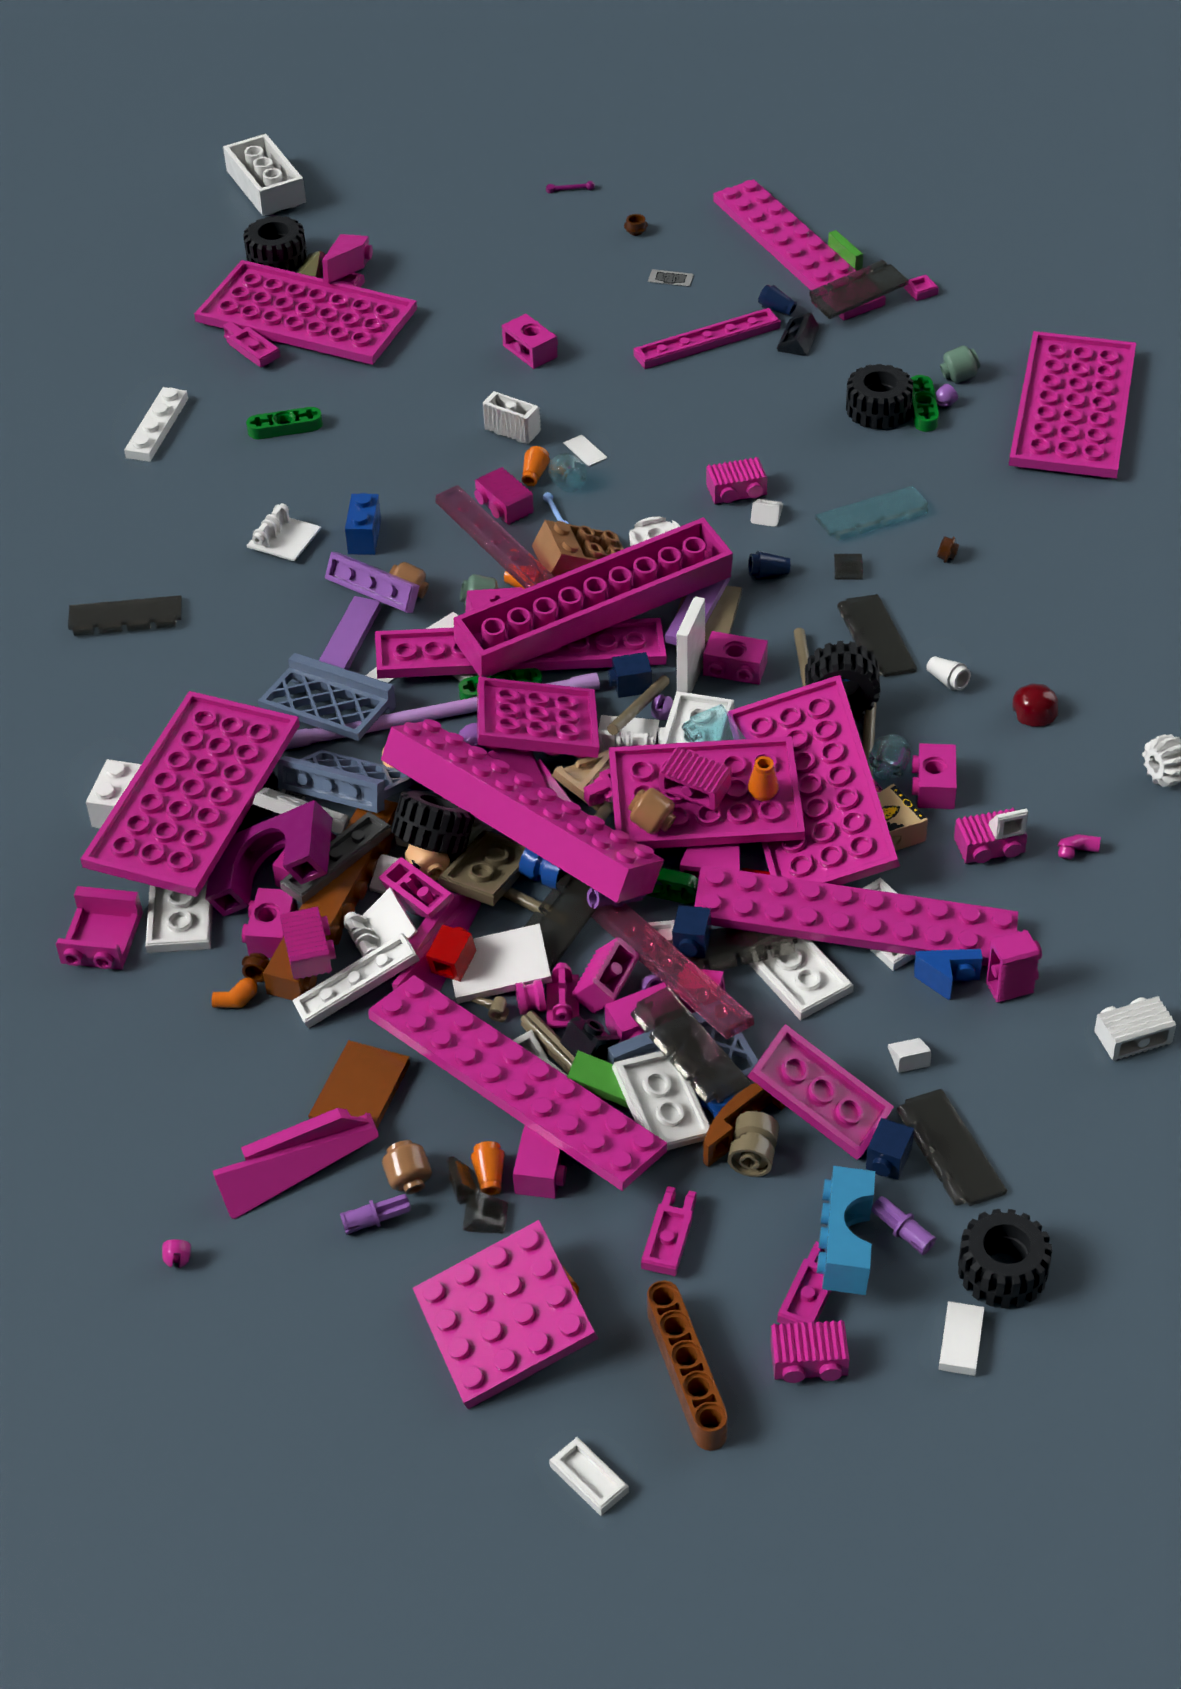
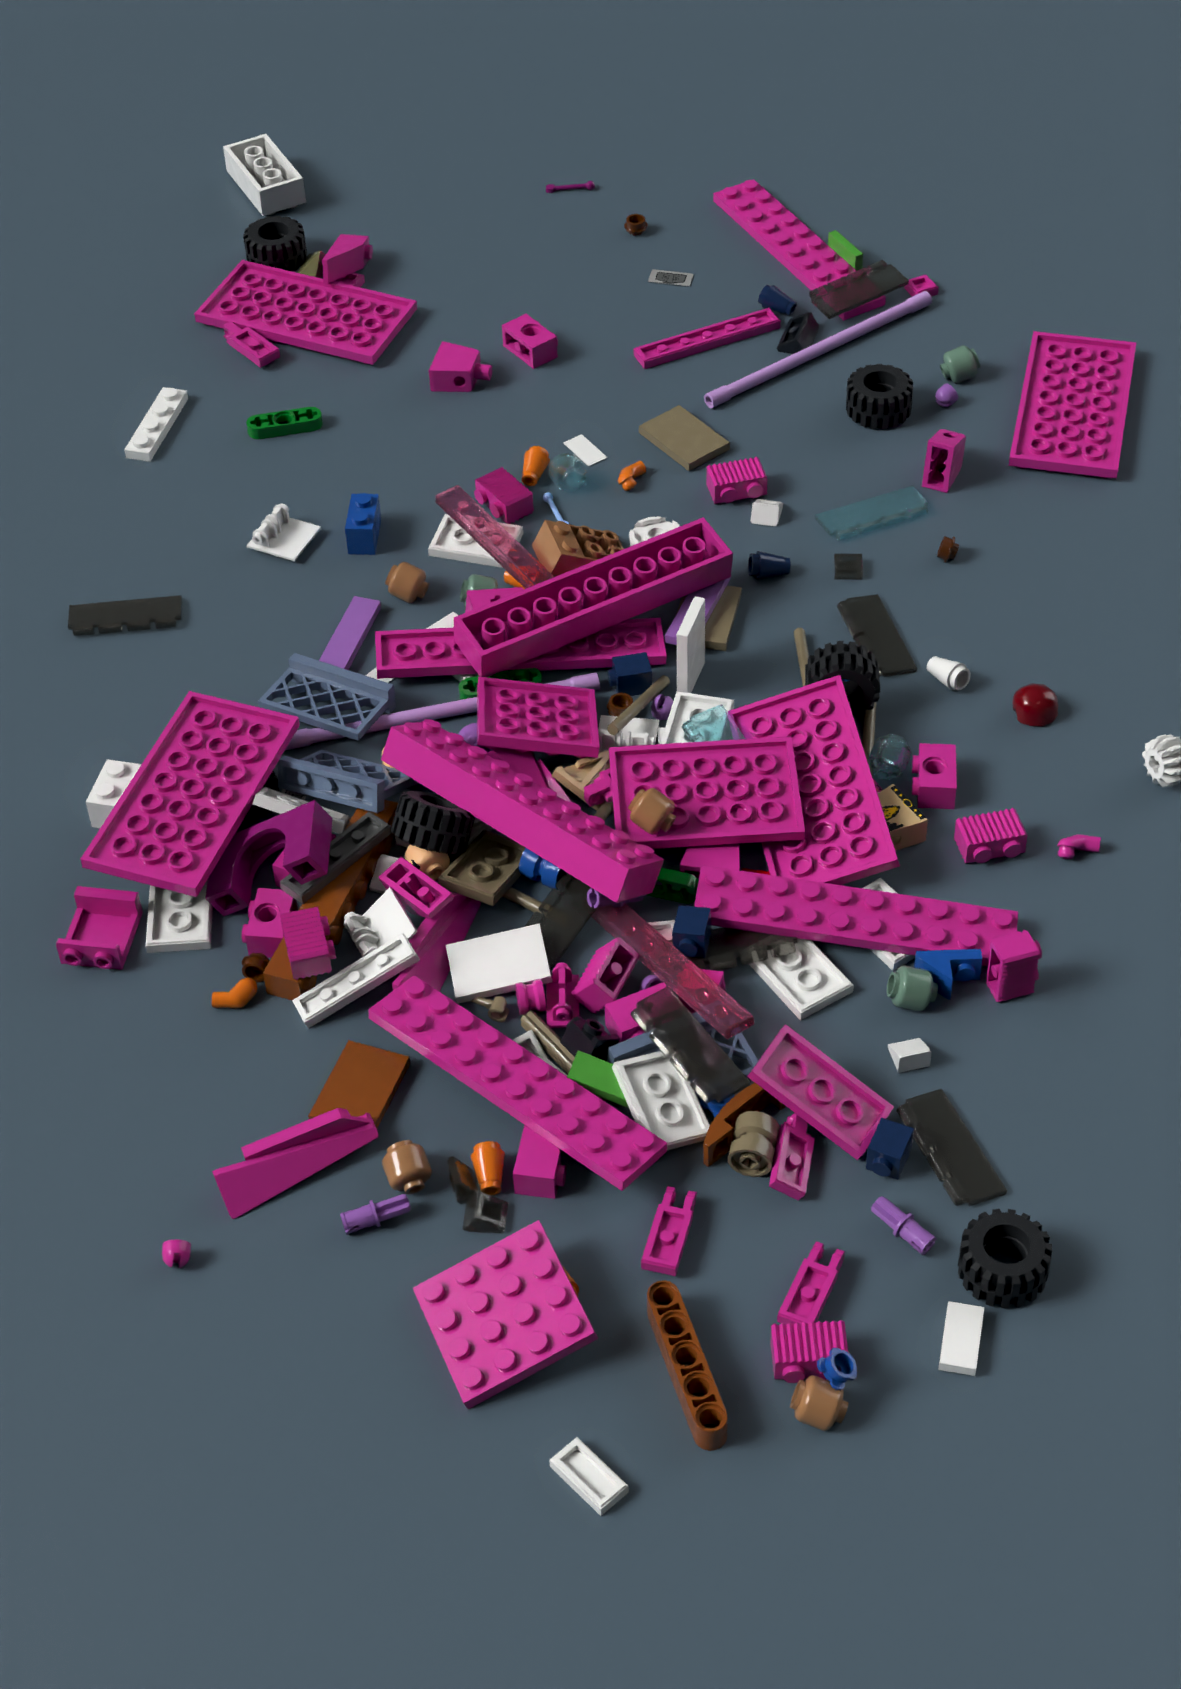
medium lavender tile [325,552,420,613] -> none
red brick [426,924,477,982] -> none
white brick [483,391,541,444] -> none
dark pink brick [659,747,732,811] -> none
dark pink brick [703,631,768,685] -> none
orange cone [748,756,779,801] -> none
dark azure arch [816,1166,875,1295] -> none
green beam [911,375,939,432] -> none
white slope [989,808,1028,839] -> none
white brick [1094,996,1176,1061] -> none
none -> white tile [428,514,523,568]
none -> dark pink torso [429,341,493,392]
none -> reddish brown plate [607,693,633,717]
none -> orange arm [618,461,646,491]
none -> dark tan tile [639,405,730,471]
none -> lavender piece [704,291,932,408]
none -> dark pink hinge [769,1113,815,1201]
none -> medium nougat head [790,1375,848,1431]
none -> blue plate [817,1348,857,1390]
none -> sand green head [887,966,938,1011]
none -> dark pink torso [922,429,966,493]

